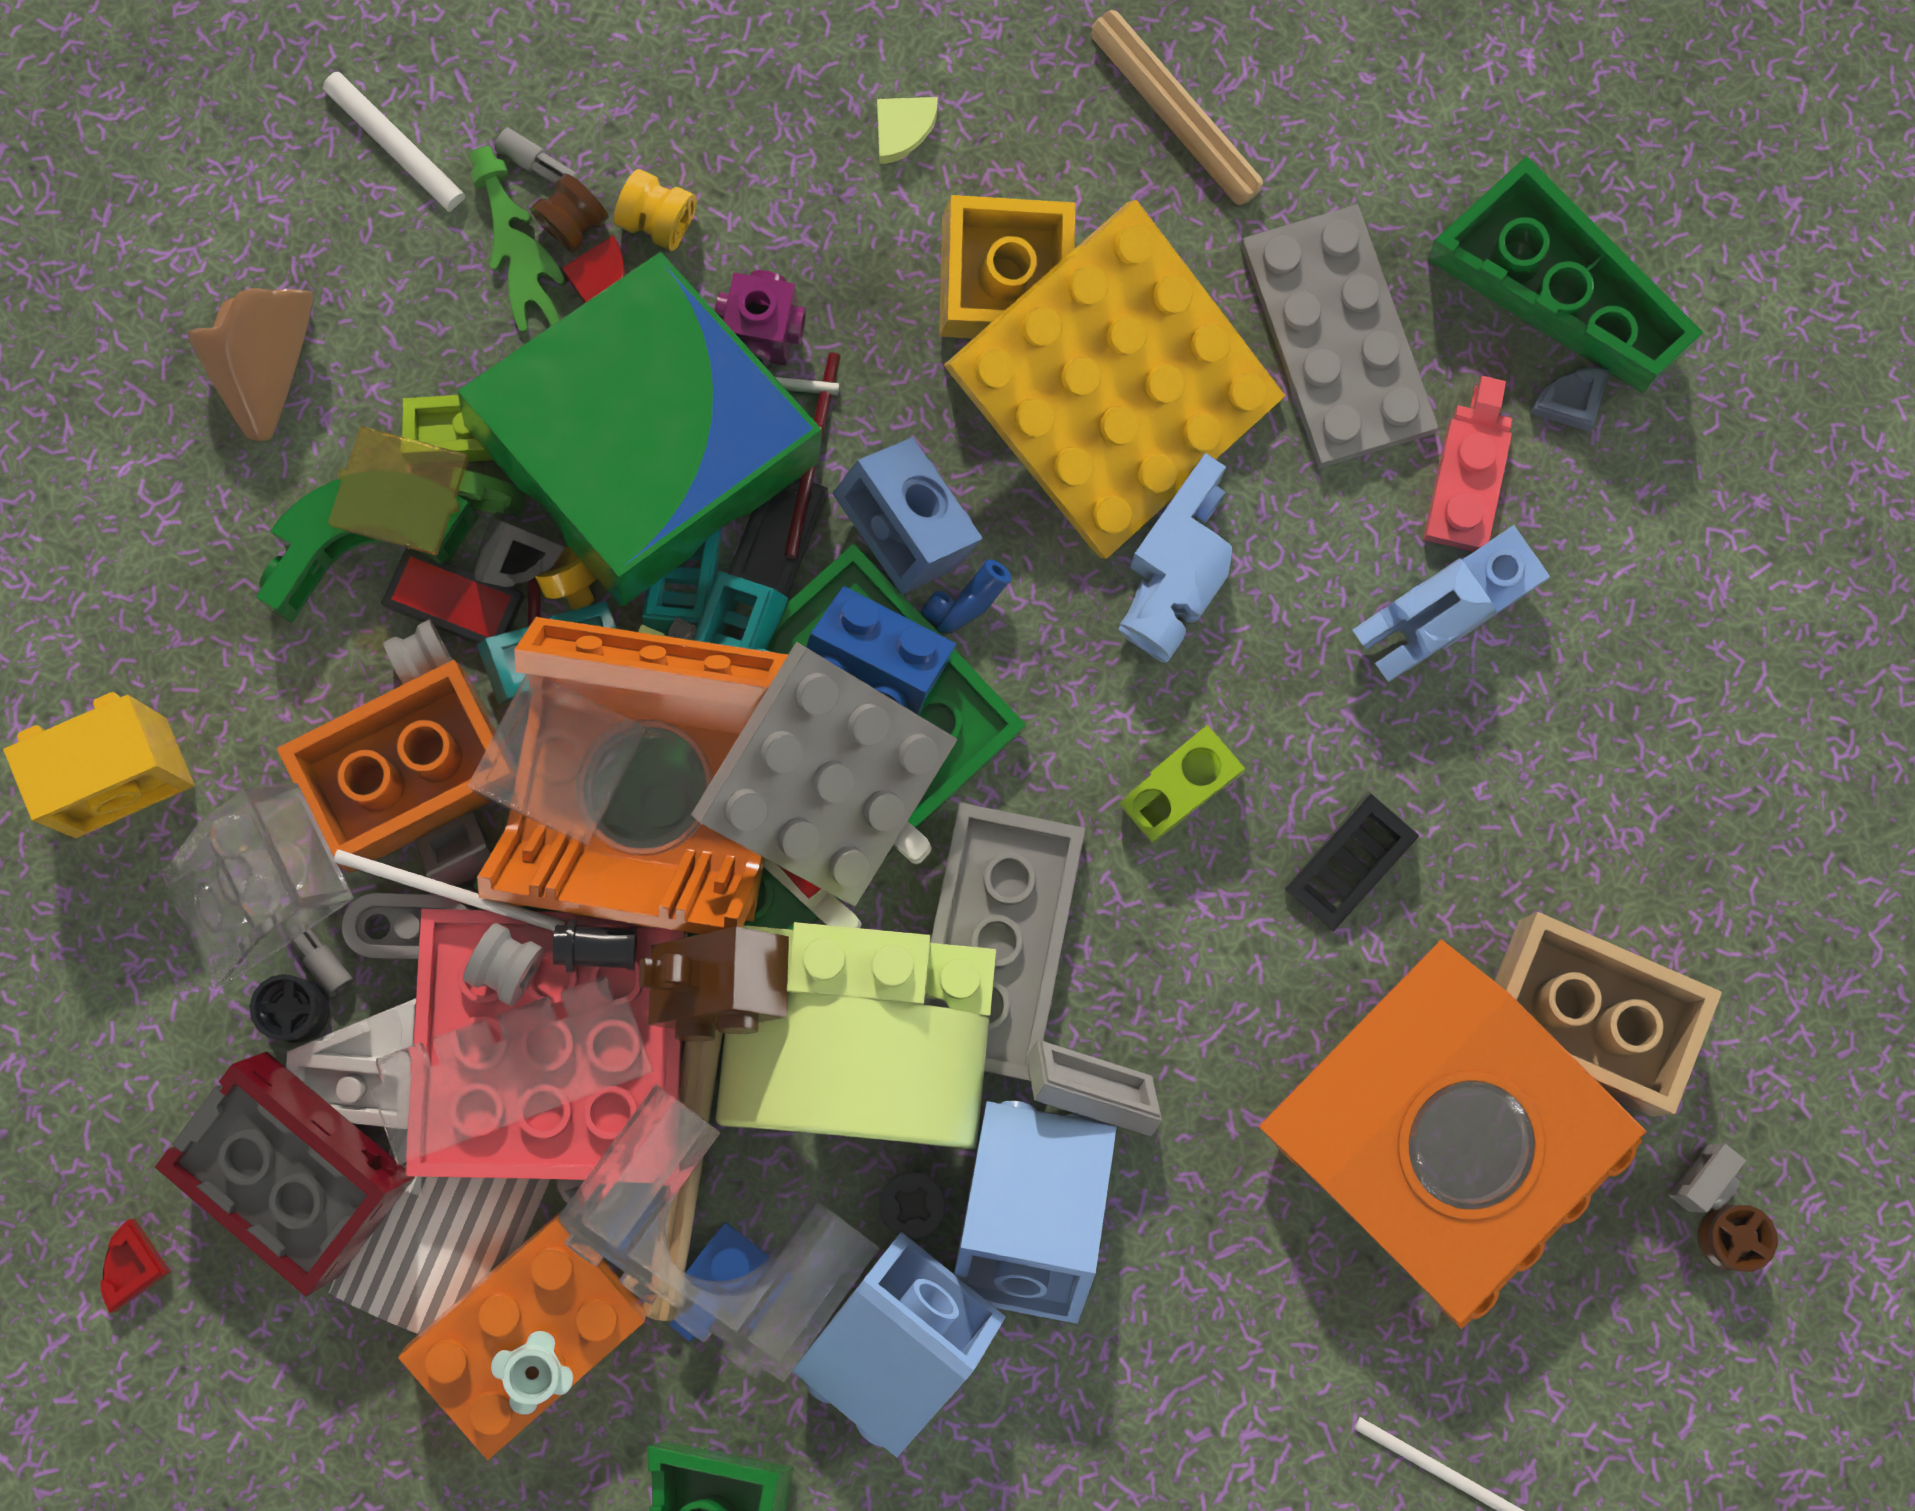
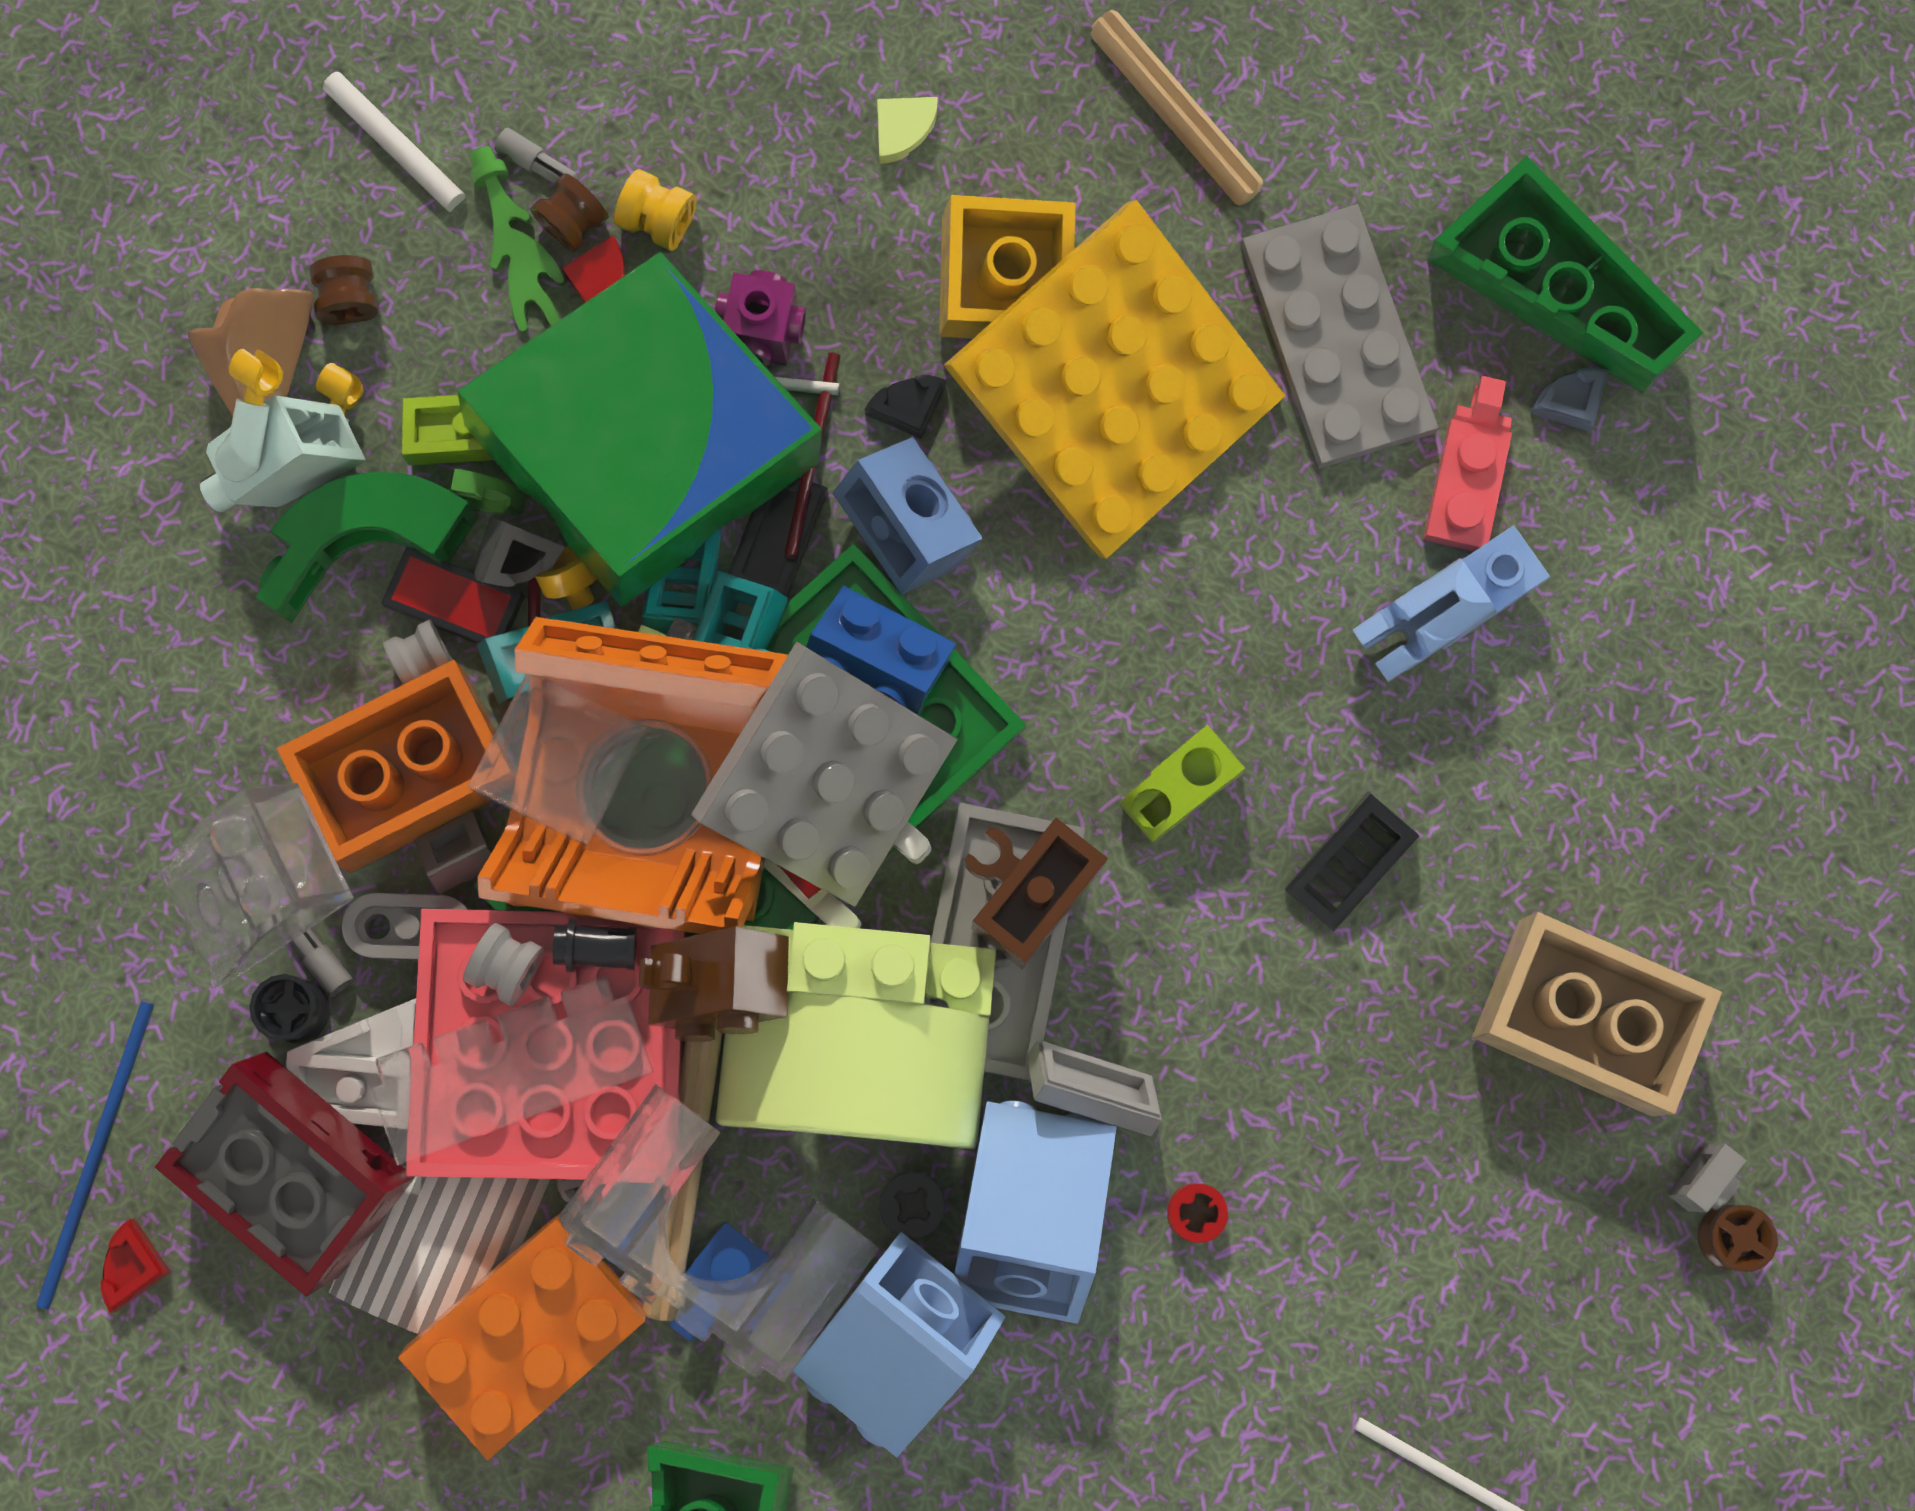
yellow container [3,692,195,838] -> none
clear yellow piece [328,425,469,556] -> none
white axle [333,850,566,931] -> none
light aqua plate [491,1331,573,1414] -> none
blue arm [921,559,1011,634] -> none
light blue plate [1118,453,1232,663] -> none
orange panel [1258,939,1647,1330] -> none
none -> blue piece [36,1001,154,1309]
none -> light aqua torso [200,349,366,513]
none -> reddish brown wheel [309,255,378,325]
none -> black tile [865,375,946,439]
none -> reddish brown brick [964,817,1108,970]
none -> red bush [1167,1184,1228,1243]

